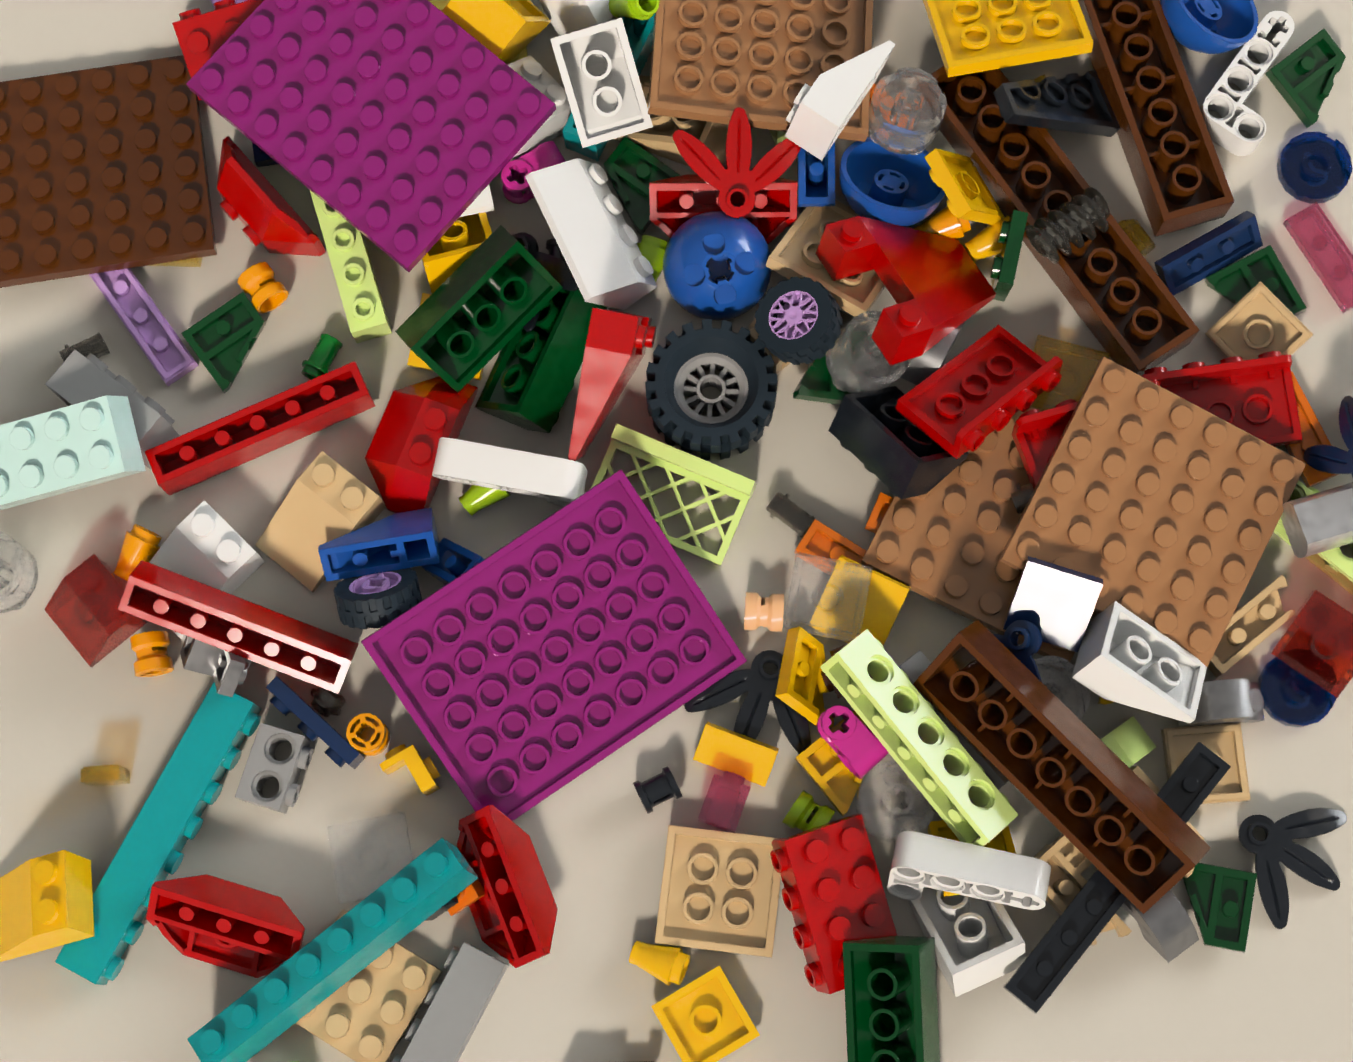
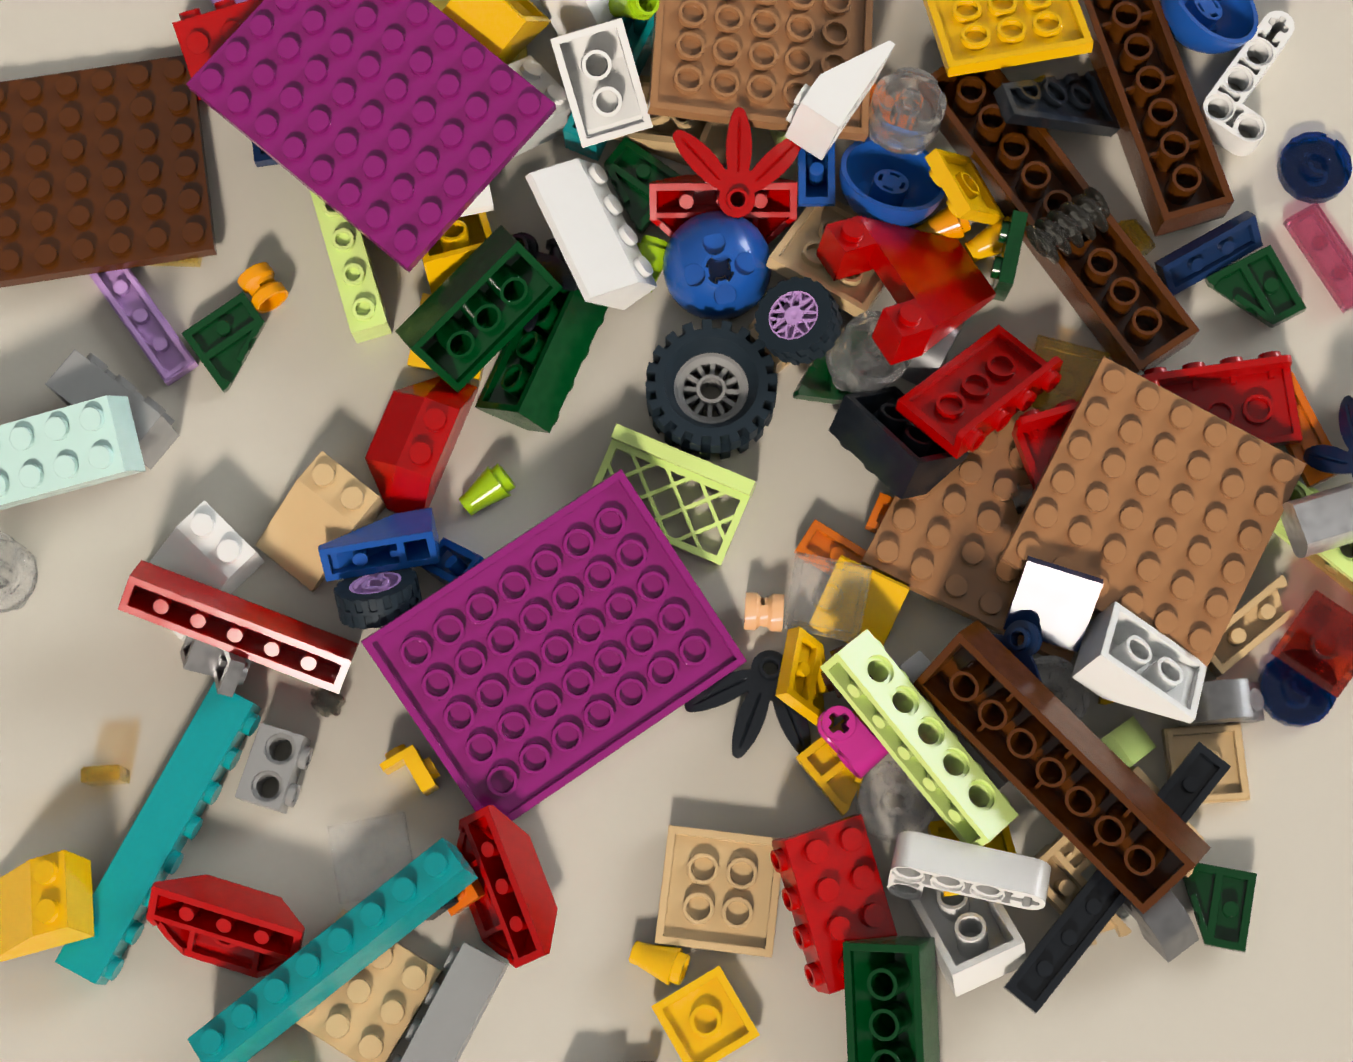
clear red slope [44,554,149,667] -> none
clear smoke pin [59,332,110,361] -> none
light orange cone [113,524,162,581] -> none
light orange wheel [130,631,174,677] -> none
red brick [145,361,375,496] -> none
red wedge [217,136,326,256] -> none
dark blue plate [266,676,365,769] -> none
green pin [301,334,343,380] -> none
light orange wheel [346,713,390,756] -> none
white beam [432,437,588,506] -> none
dark pink piece [501,141,566,204] -> none
wedge [568,308,656,461] -> none
black bush [633,766,683,814] -> none
yellow tile [693,721,779,787] -> none
clear pink brick [698,771,751,833] -> none
clear smoke pin [766,492,815,537] -> none
lime wheel [782,790,835,832] -> none
tan tile [1205,281,1314,360] -> none
black plant [1238,808,1347,929] -> none
dark green wing [1265,29,1346,128] -> none

